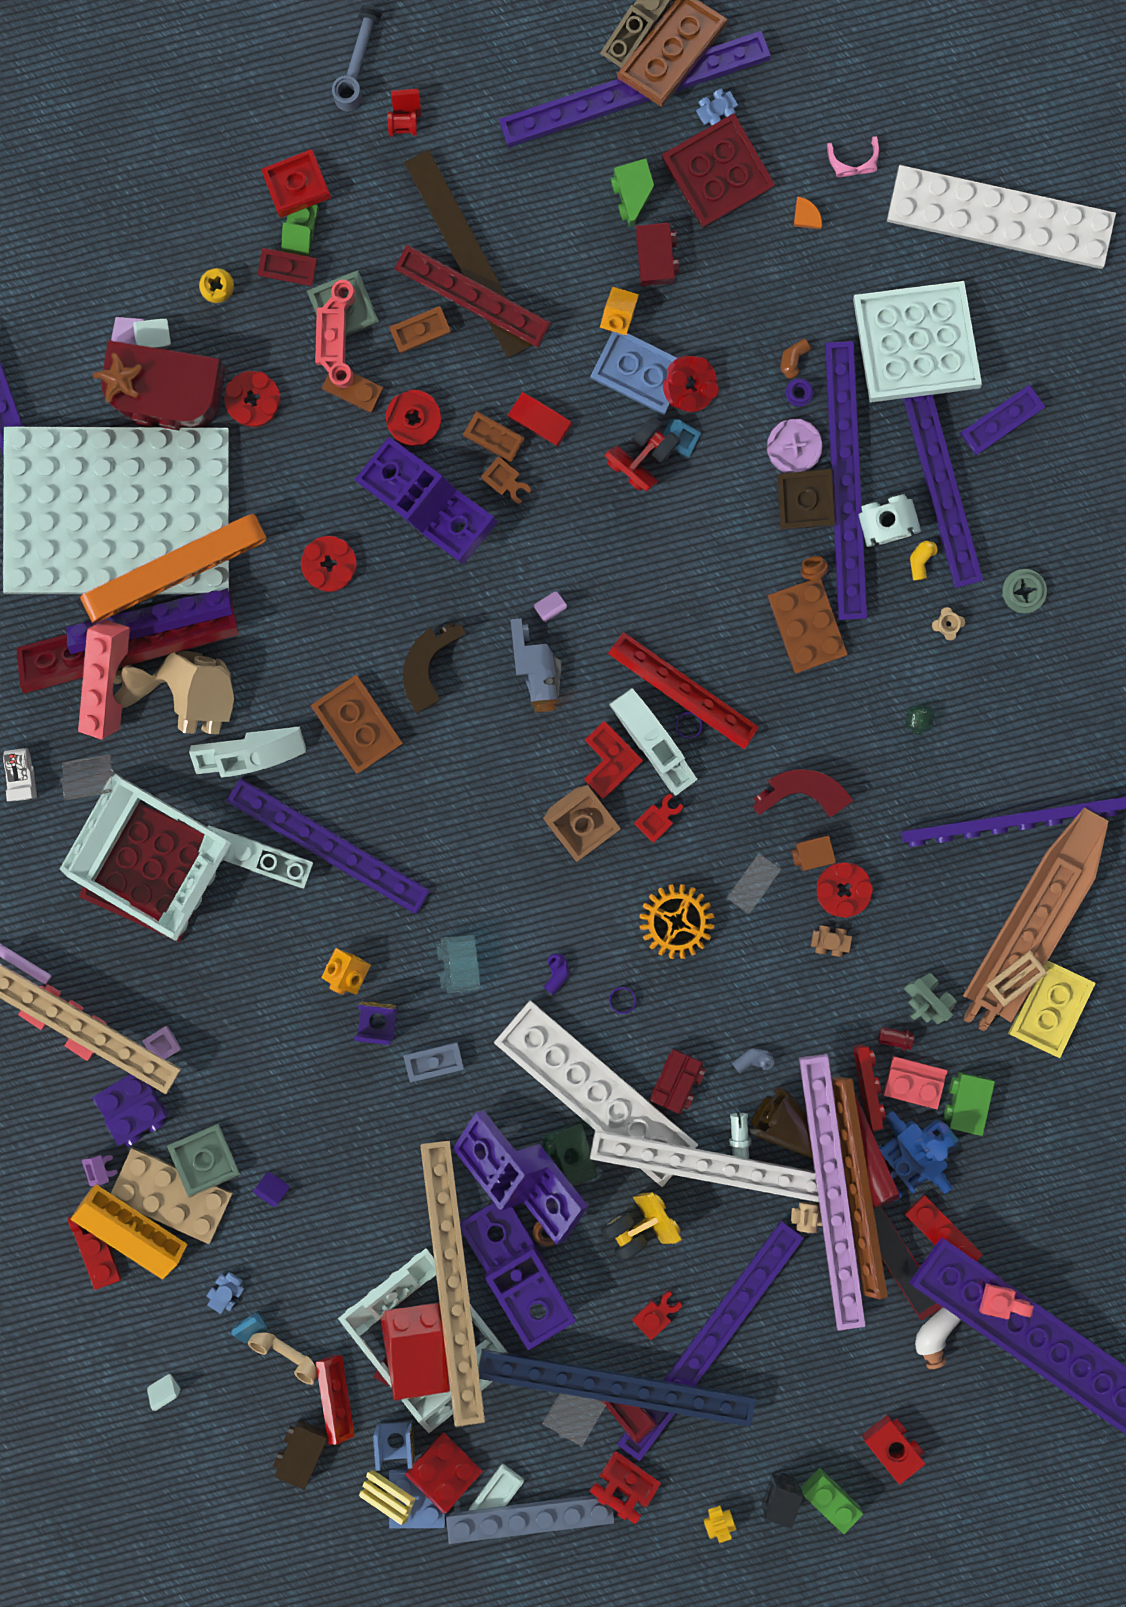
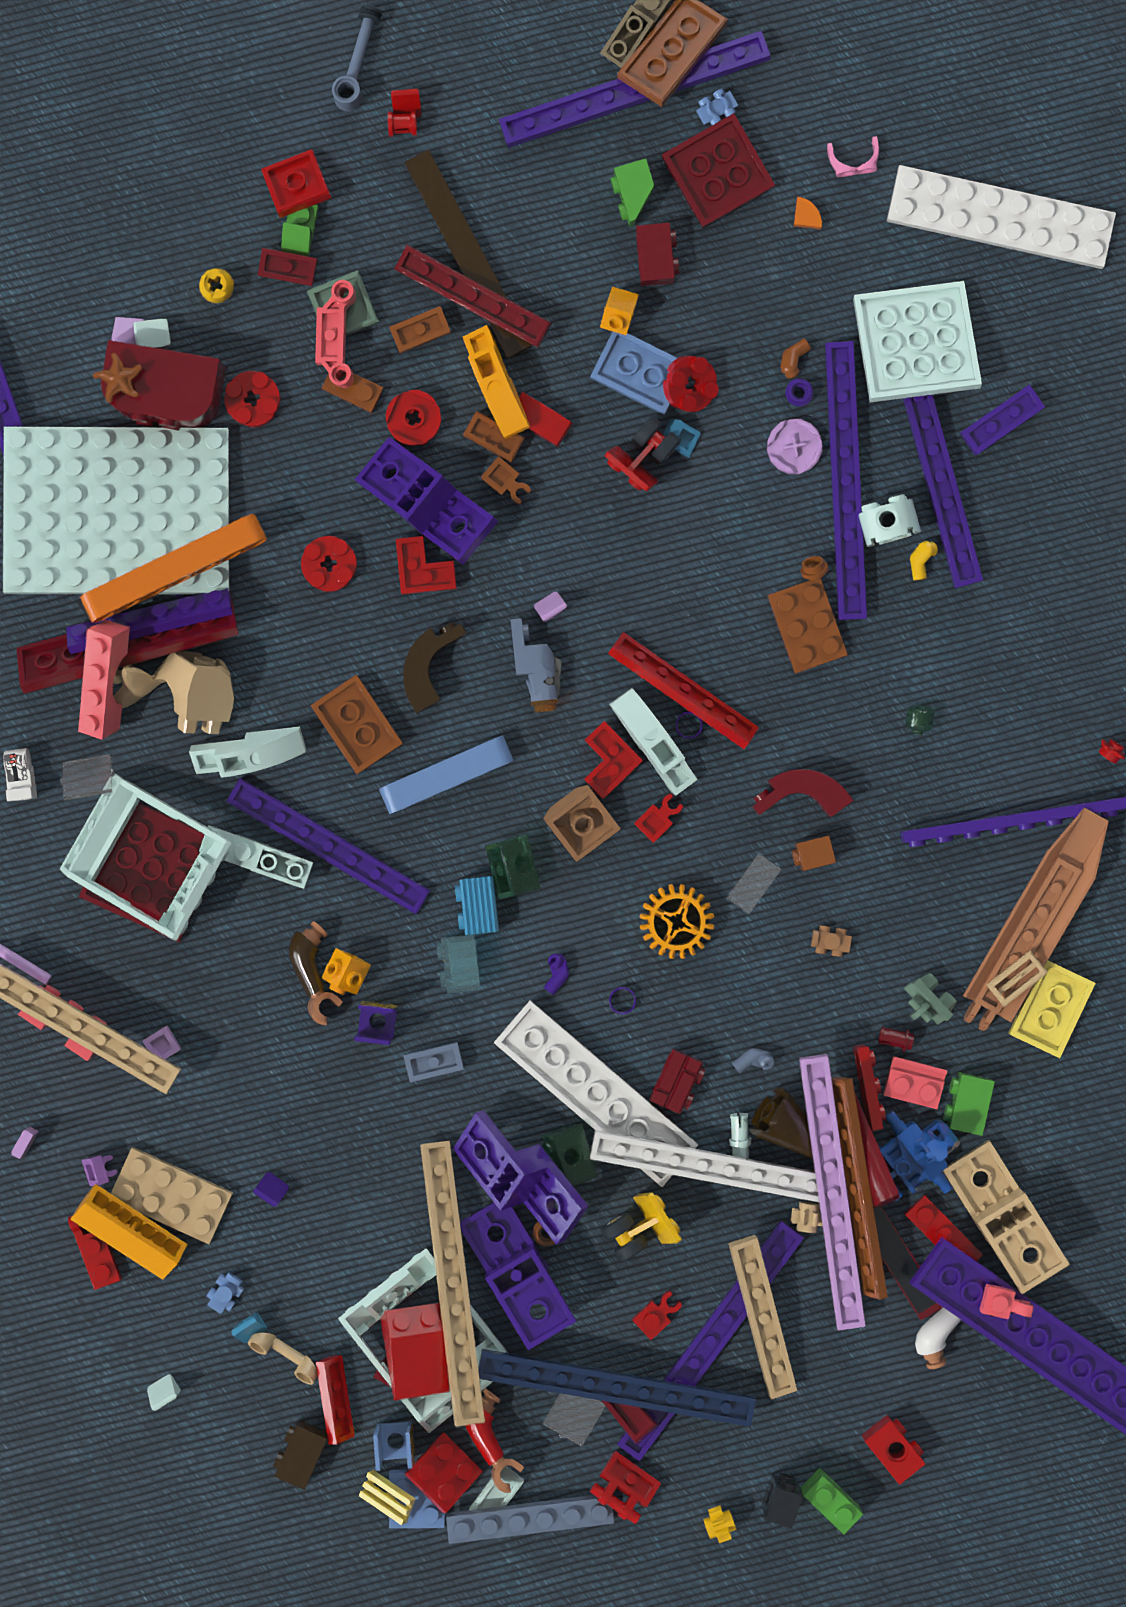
dark purple plate [92,1074,169,1147] -> none
sand green tile [167,1124,240,1198] -> none
dark brown plate [777,469,837,530] -> none
red plate [816,862,873,918] -> none
tan plate [932,607,965,640] -> none
sand green gear [1002,569,1047,613] -> none
none -> lavender tile [11,1127,39,1159]
none -> dark brown piece [288,921,343,1025]
none -> medium blue beam [379,735,514,815]
none -> red plate [396,536,457,595]
none -> dark azure brick [455,876,499,935]
none -> light orange slope [463,325,530,439]
none -> piece [465,1388,524,1493]
none -> clear green brick [485,835,541,899]
none -> tan plate [728,1235,797,1399]
none -> tan bracket [943,1140,1070,1294]
none -> red plate [1098,739,1126,764]

